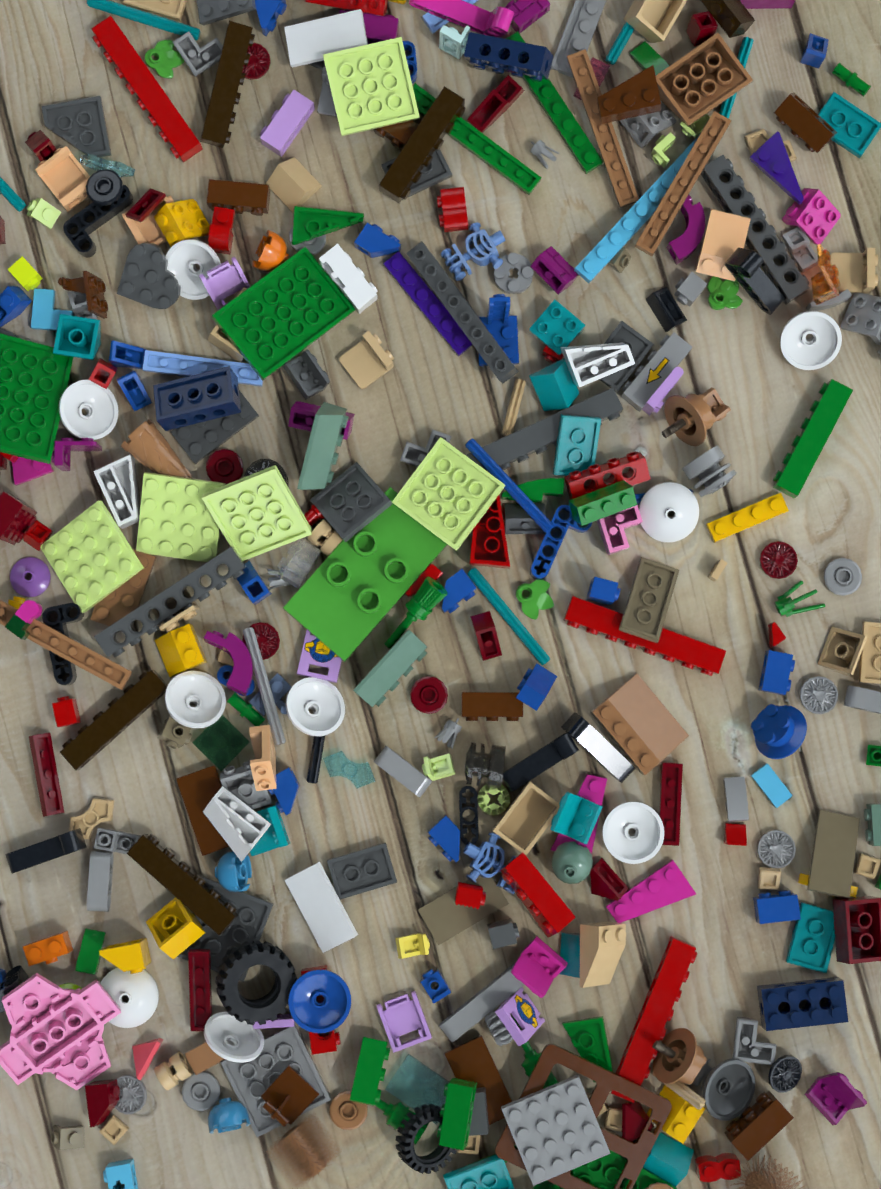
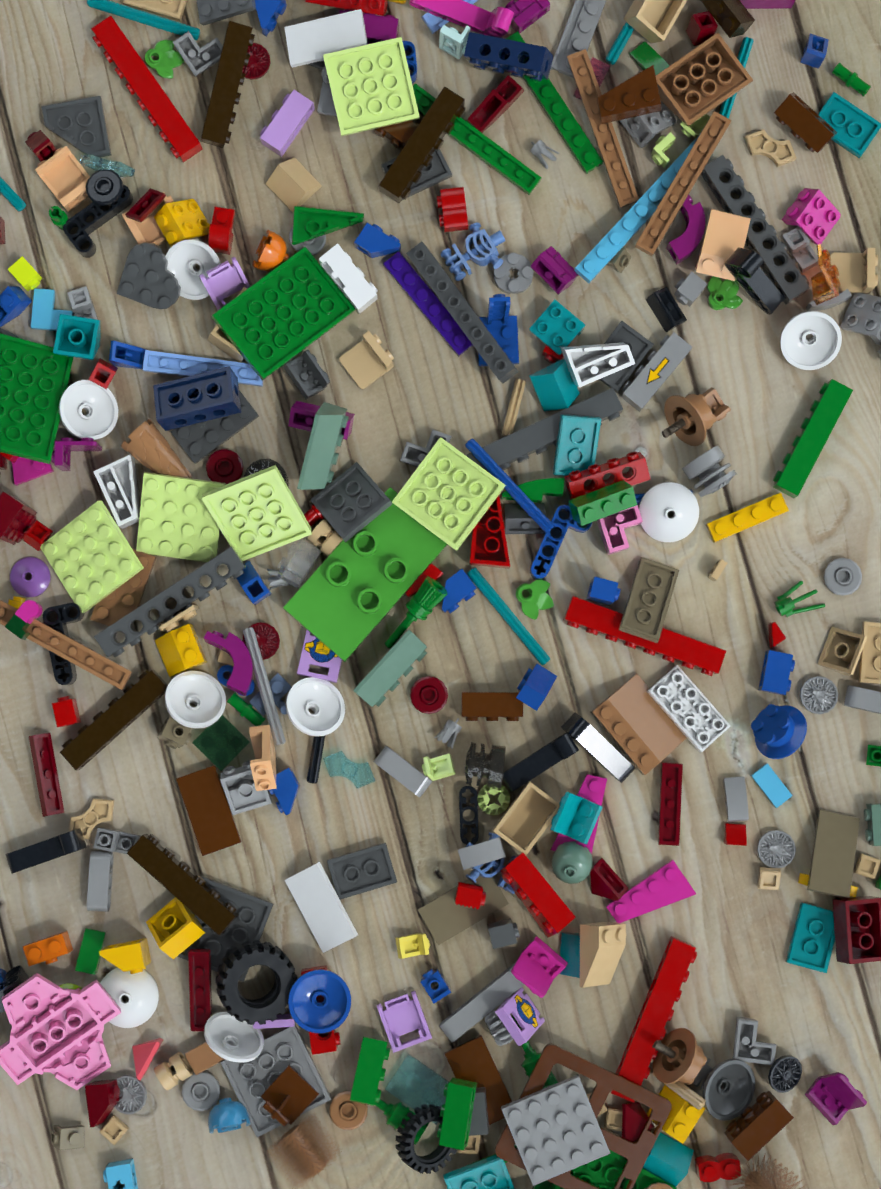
yellowish green bracket [26,198,61,229] -> none
reddish brown plate [58,271,108,319] -> none
blue slope [117,370,152,412] -> none
white wedge [203,786,271,862] -> none
reddish brown brick [207,179,271,216] -> none
dark azure cylinder [215,851,252,892] -> none
teal bracket [250,805,290,856] -> none
blue slope [428,815,460,862] -> none
dark red slope [470,611,502,661] -> none
green wing [562,1016,614,1082] -> none
white dish [602,802,664,864] -> none
lavender container [642,367,684,416] -> none
dark purple wing [750,131,804,205] -> none
blue brick [753,890,801,924] -> none
dark blue brick [757,977,849,1031] -> none
dark red wheel [759,541,798,579] -> none
none -> green pin [49,206,68,230]
none -> light grey slope [458,837,506,870]
none -> white tile [646,665,730,753]

